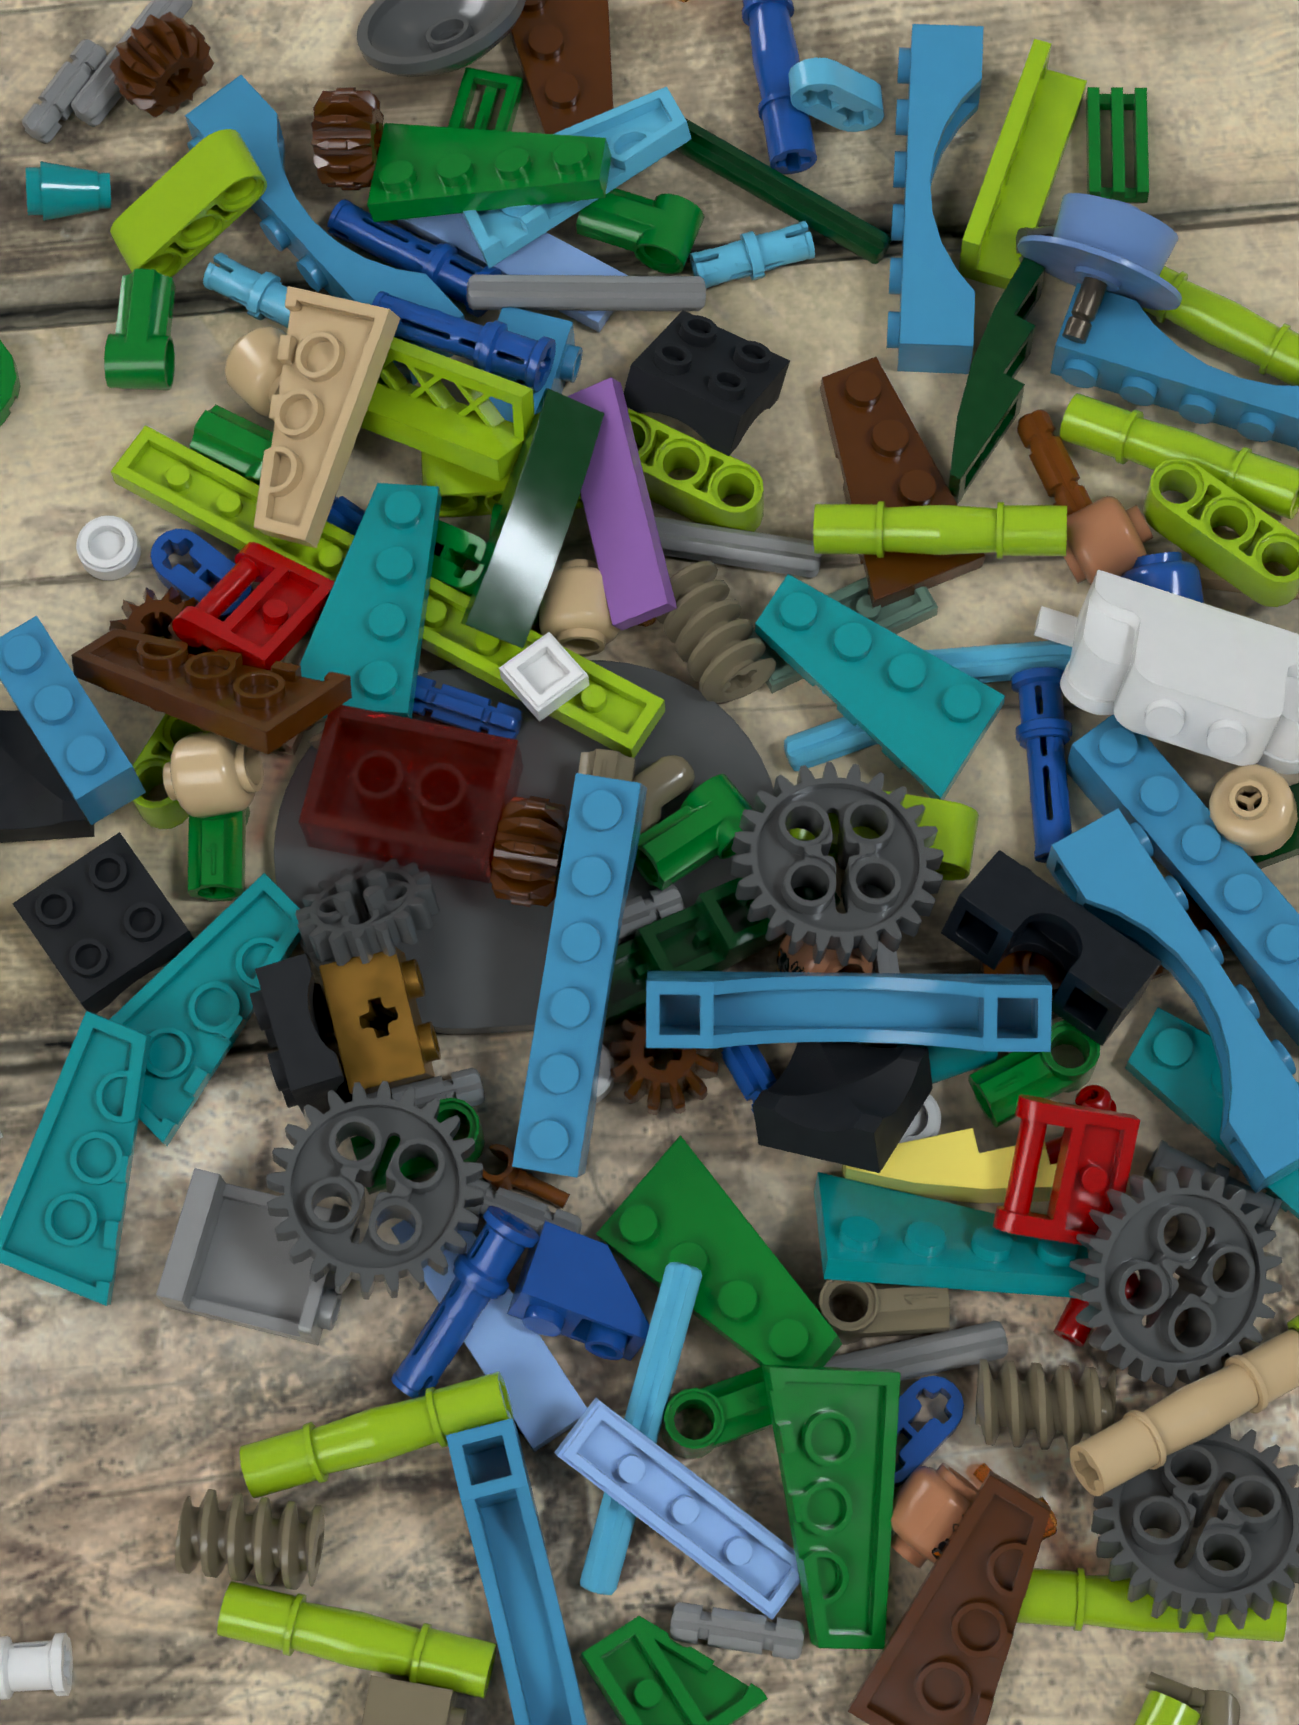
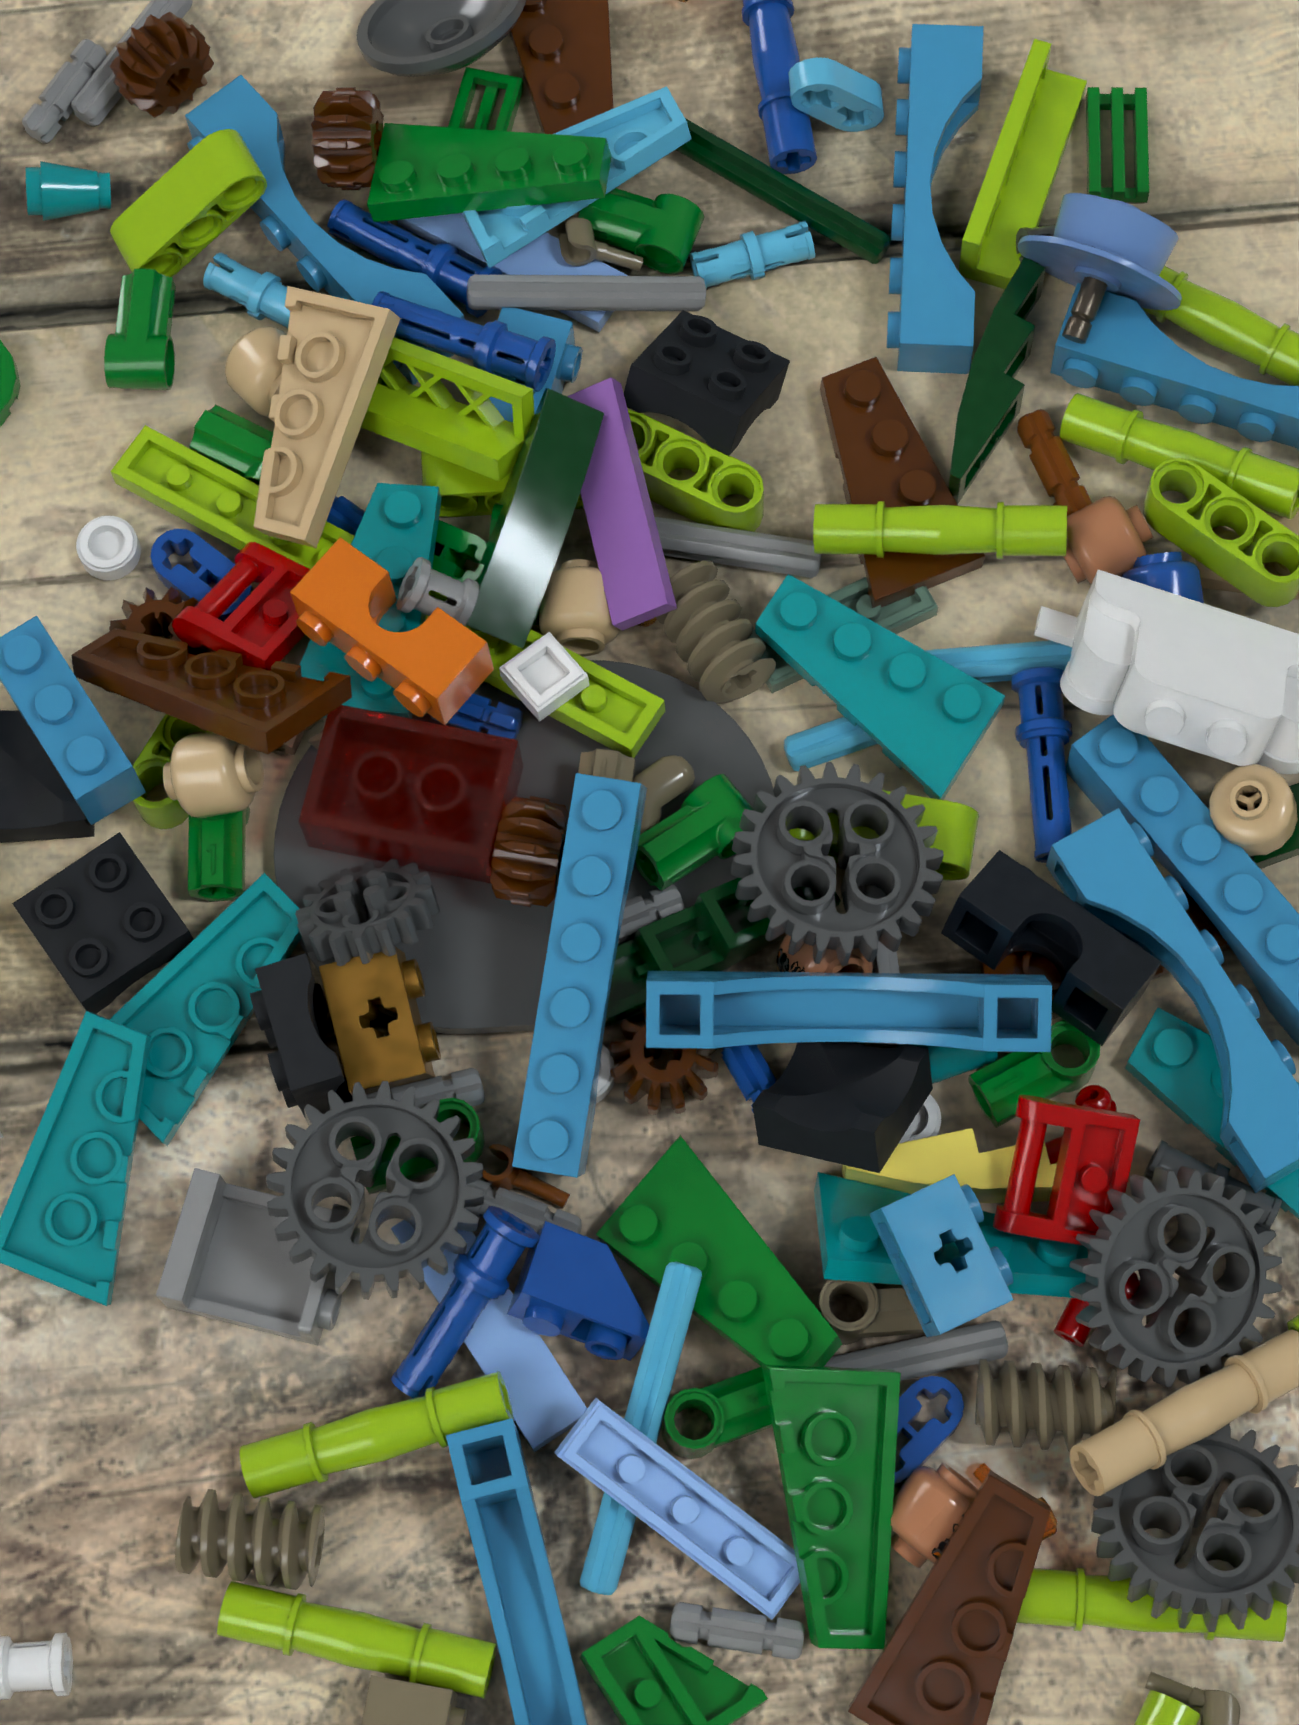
none -> orange arch [290,537,494,725]
none -> light grey bush [396,557,479,626]
none -> dark tan hand [558,218,643,272]
none -> dark azure brick [869,1174,1014,1338]

